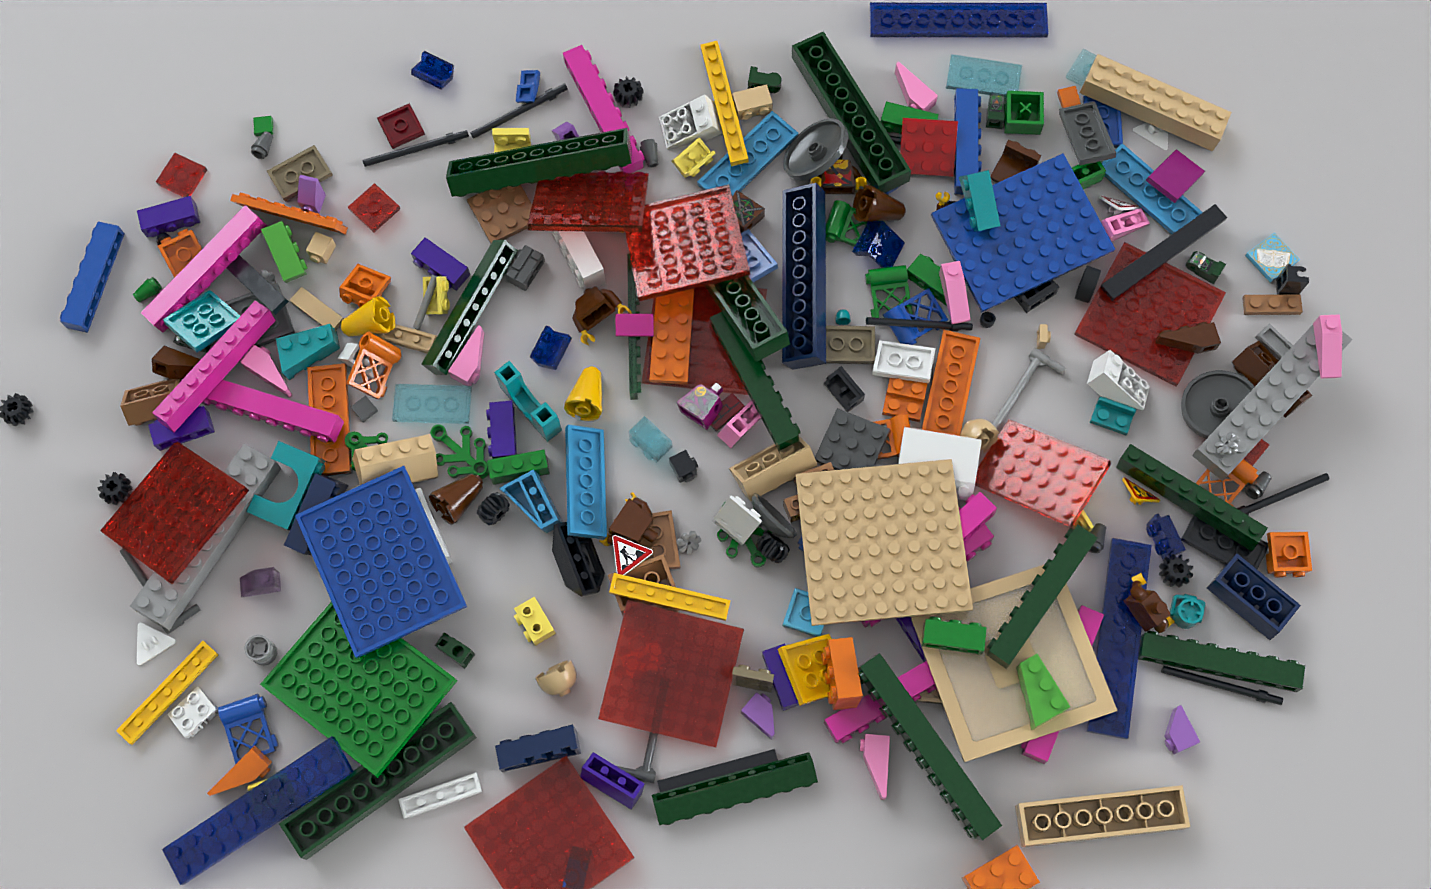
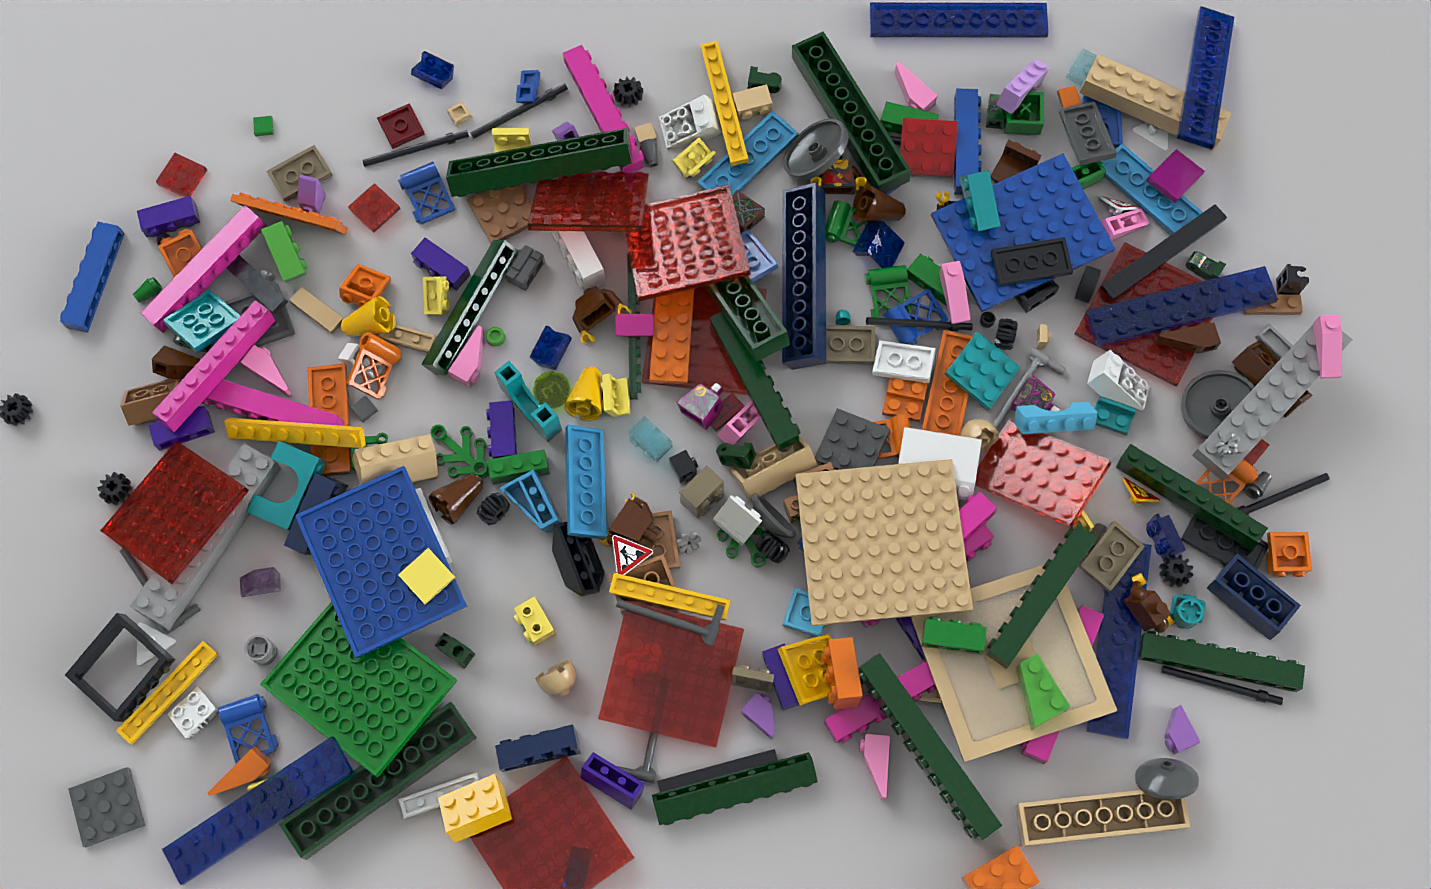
dark grey cone [251,132,273,159] -> none
teal wedge [276,324,340,380] -> none
tan brick [306,232,336,264] -> none
clear light blue tile [392,384,472,424] -> none
light grey bar [413,275,438,330] -> none
black hinge [824,366,865,412] -> none
clear light blue tile [946,54,1022,97] -> none
tile [1245,233,1300,283] -> none
none -> black window [65,613,176,722]
none -> dark grey plate [68,767,145,848]
none -> yellow plate [224,418,366,448]
none -> blue piece [398,162,455,224]
none -> light yellow tile [398,548,455,605]
none -> yellow brick [438,774,512,843]
none -> tan tile [447,101,472,126]
none -> bright green tile [486,327,505,347]
none -> clear neon green tile [533,371,571,408]
none -> light yellow bracket [601,374,630,417]
none -> dark grey bar [616,599,725,646]
none -> tan tile [634,122,657,145]
none -> dark tan brick [679,465,724,518]
none -> dark green leg [716,442,756,469]
none -> teal plate [944,331,1021,410]
none -> black tile [991,237,1073,287]
none -> black gear [994,318,1018,350]
none -> lavender arch [996,59,1050,114]
none -> torso [1011,375,1060,412]
none -> medium azure arch [1014,402,1098,434]
none -> dark tan plate [1078,521,1145,592]
none -> clear blue plate [1085,266,1278,347]
none -> dark grey dish [1135,758,1199,800]
none -> clear blue plate [1177,6,1234,150]

